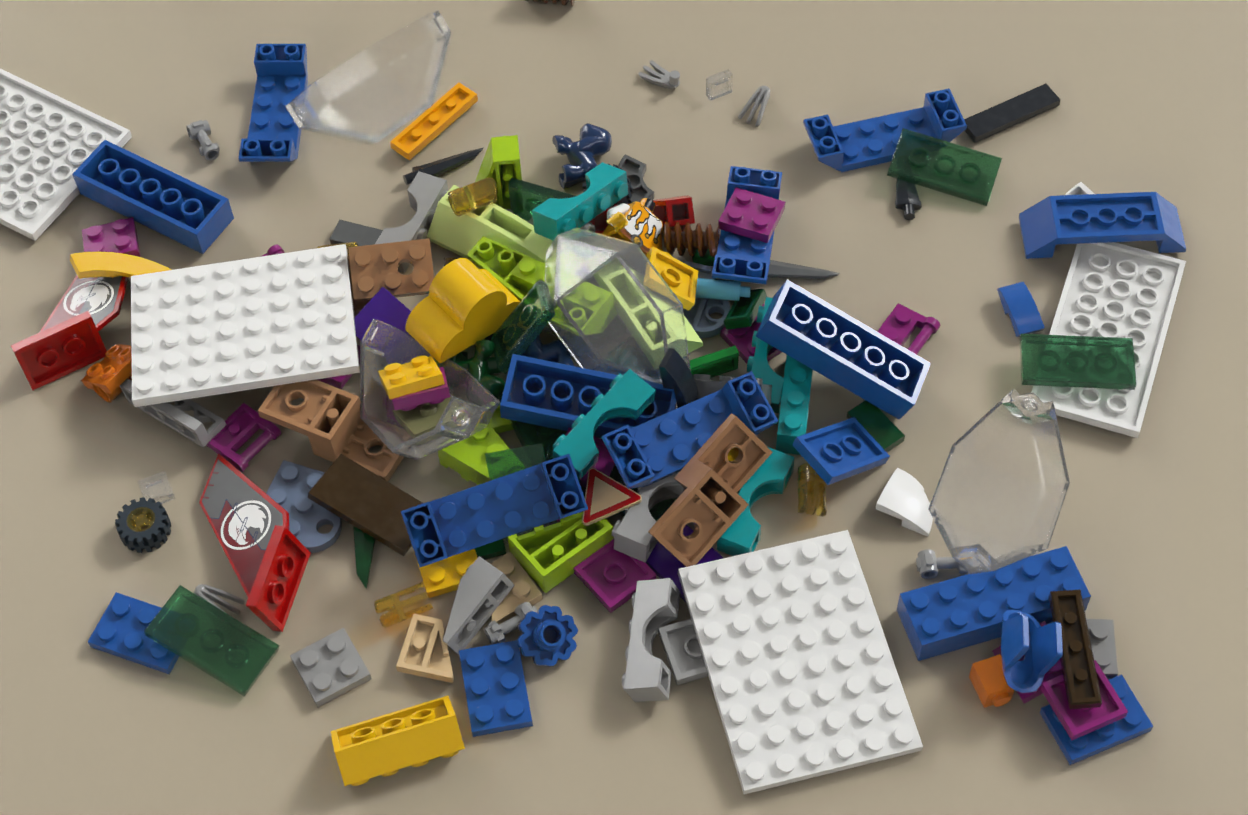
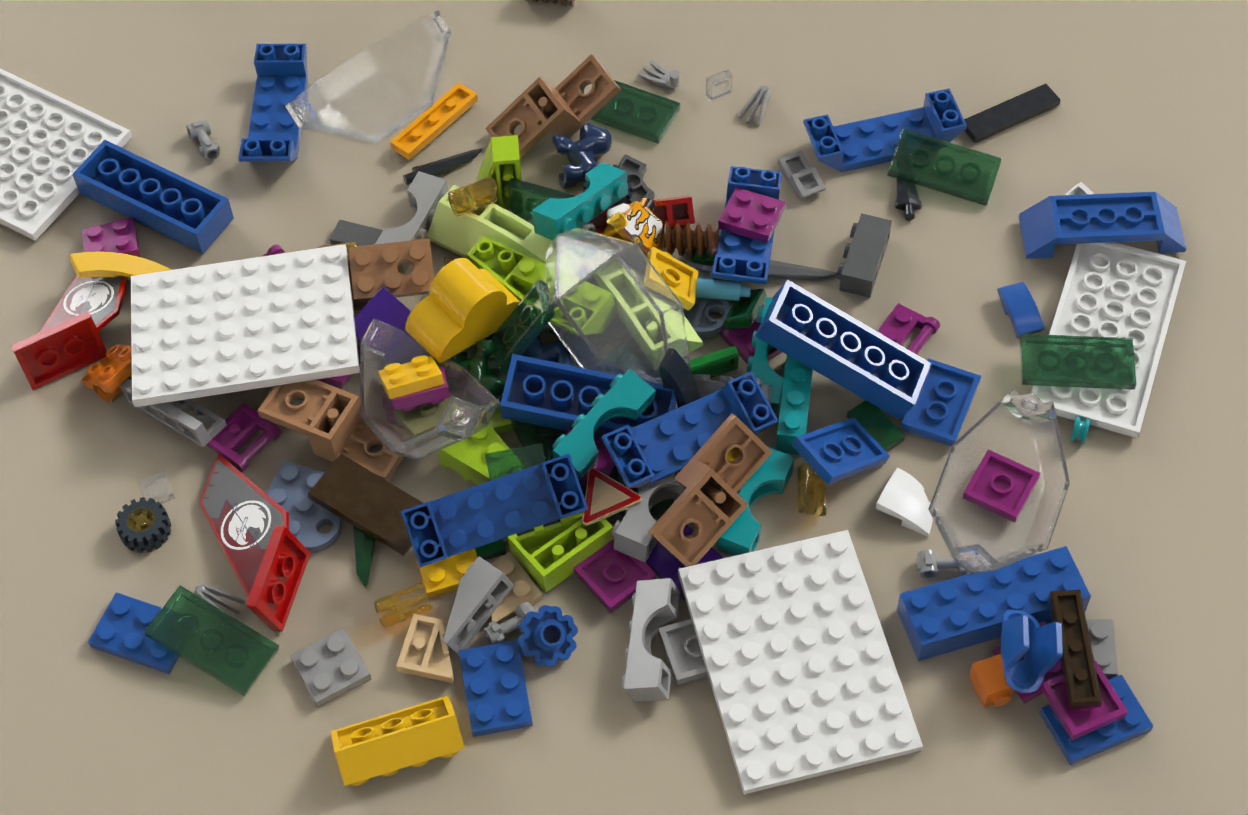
none -> medium nougat bracket [485,54,621,159]
none -> clear green tile [591,80,680,144]
none -> light grey slope [777,150,826,199]
none -> dark grey brick [836,213,892,298]
none -> blue plate [901,358,981,447]
none -> magenta plate [962,449,1041,523]
none -> teal bush [1070,416,1090,444]

